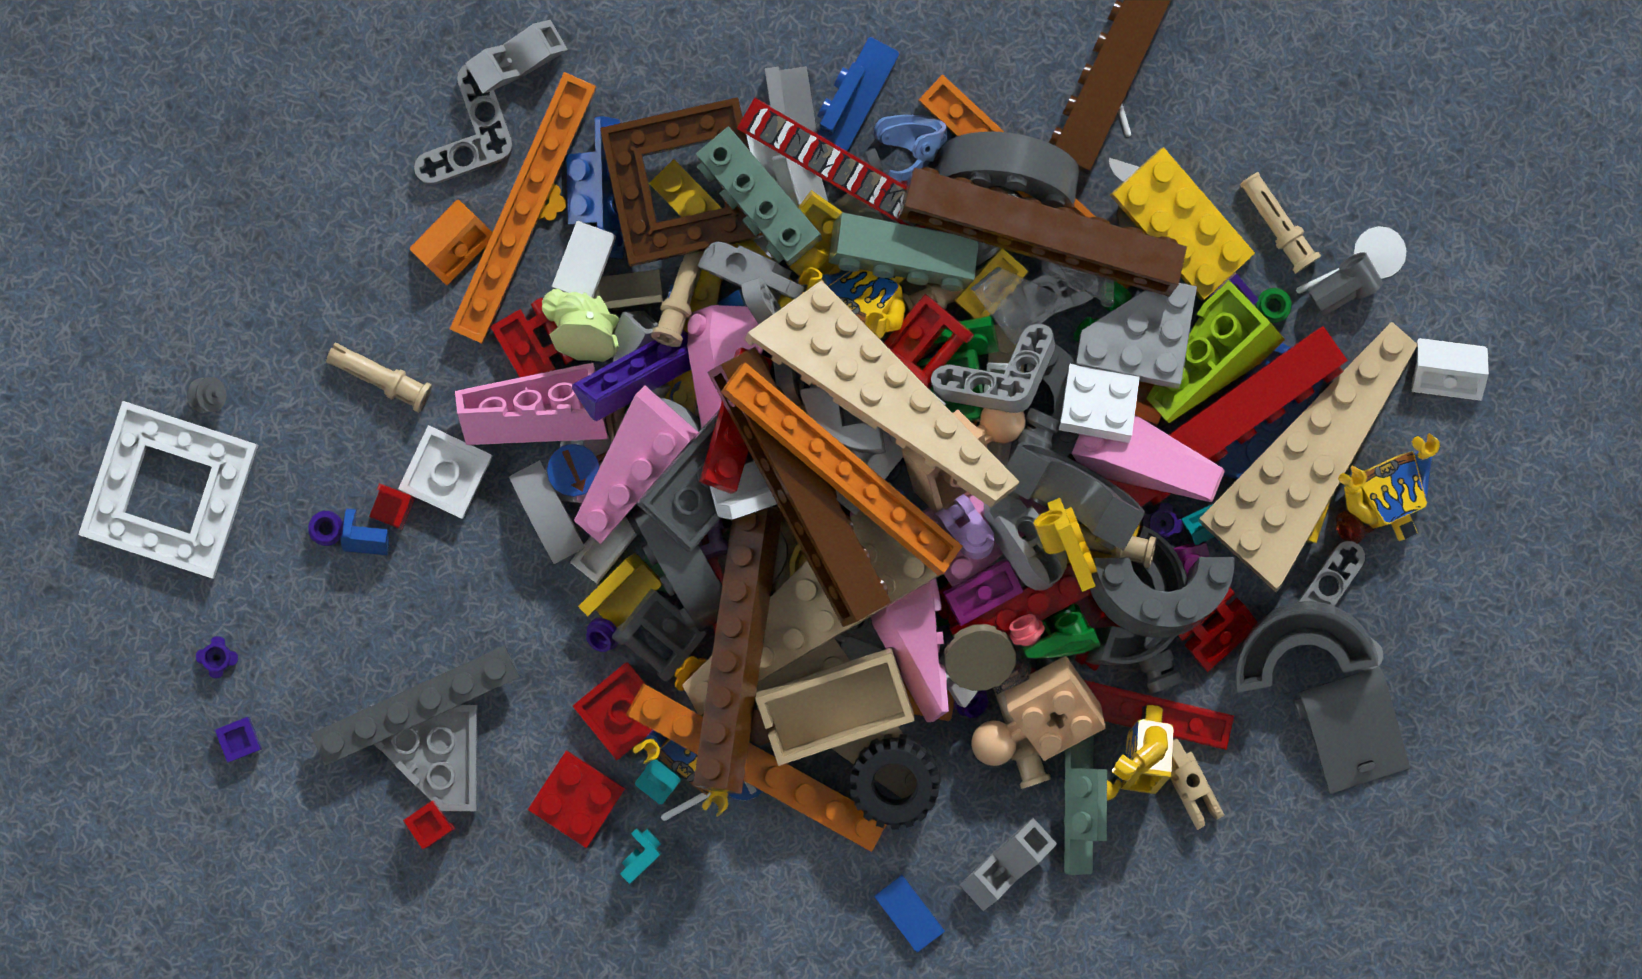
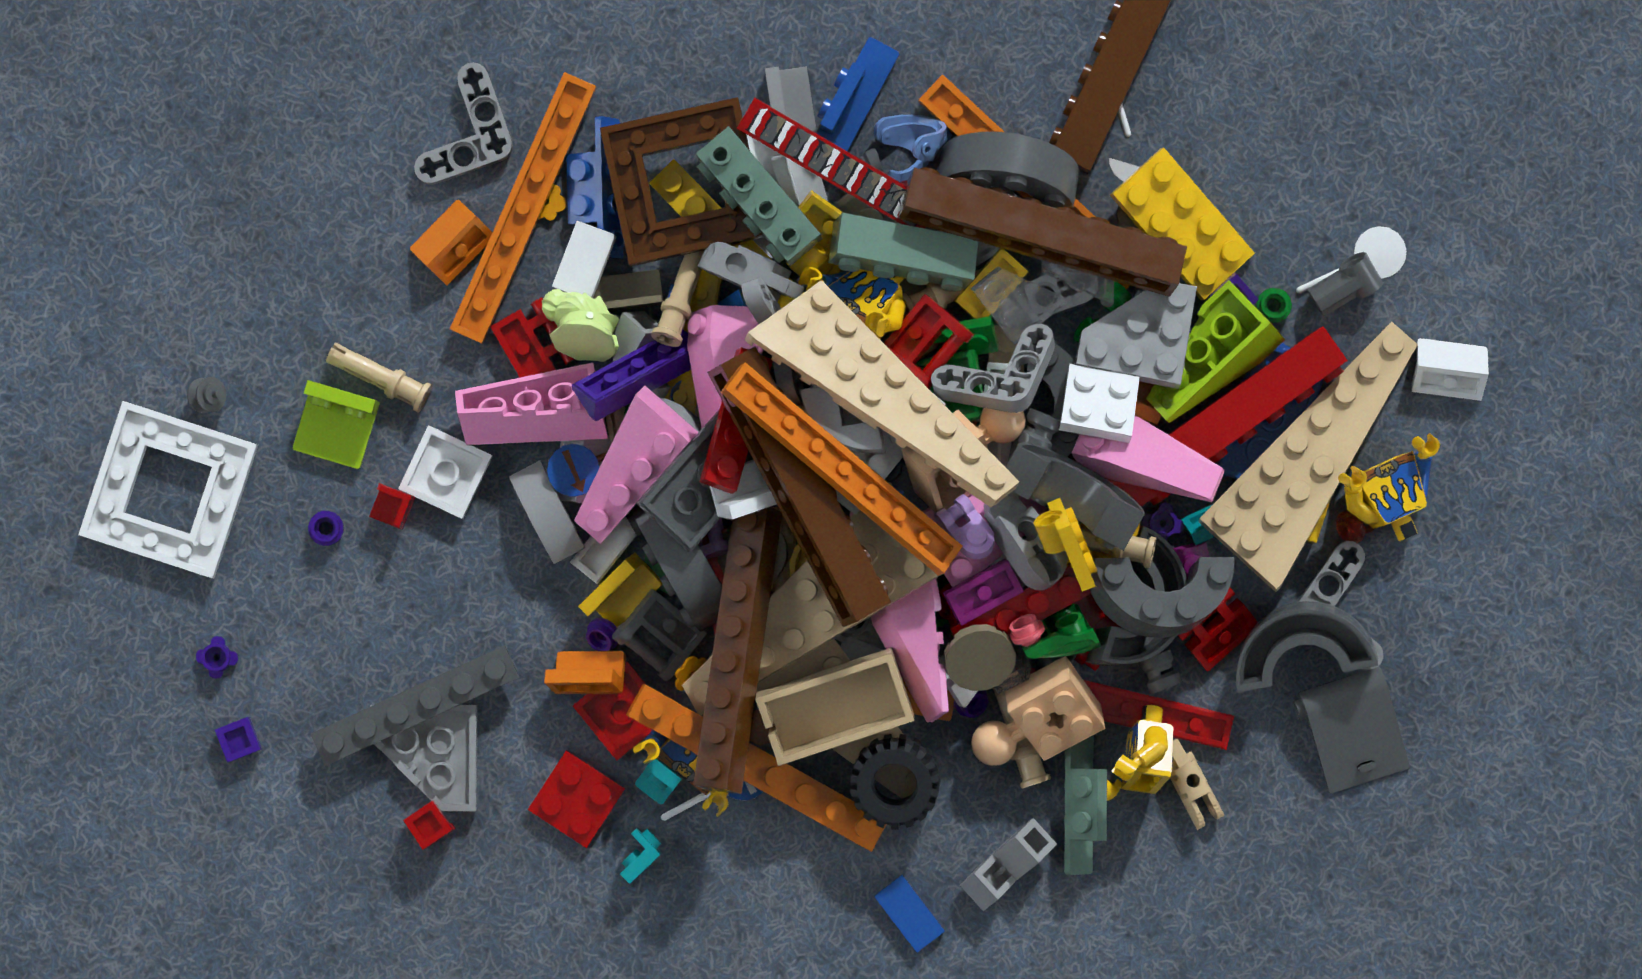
blue tile [341,508,389,555] -> none
light grey brick [465,20,568,93] -> none
tan pin [1240,172,1321,274] -> none
none -> lime bracket [293,380,380,469]
none -> orange panel [544,651,626,694]

